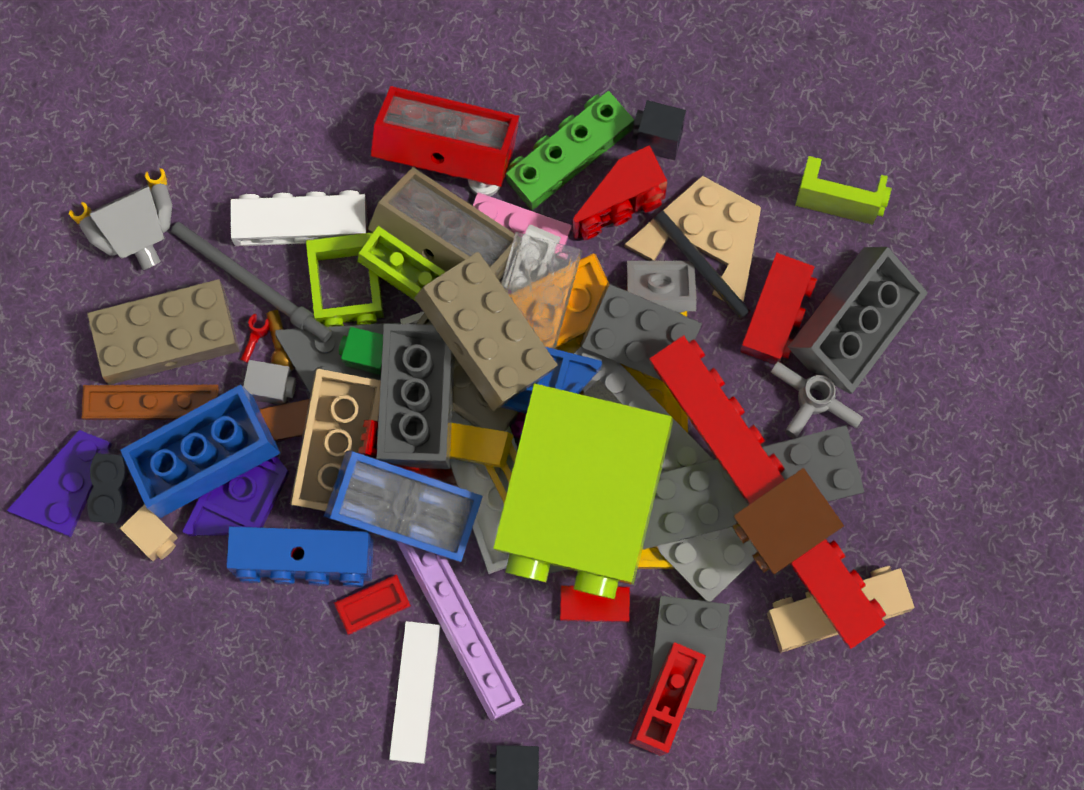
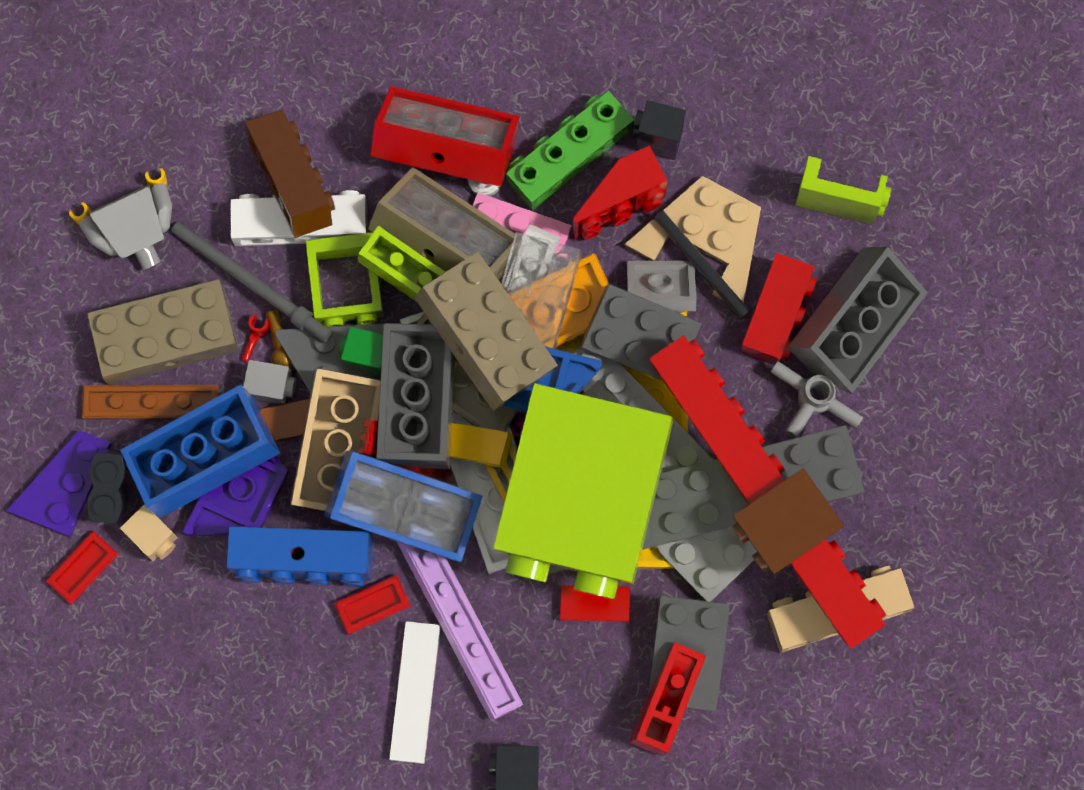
none -> red tile [46,531,119,605]
none -> reddish brown brick [245,109,335,238]

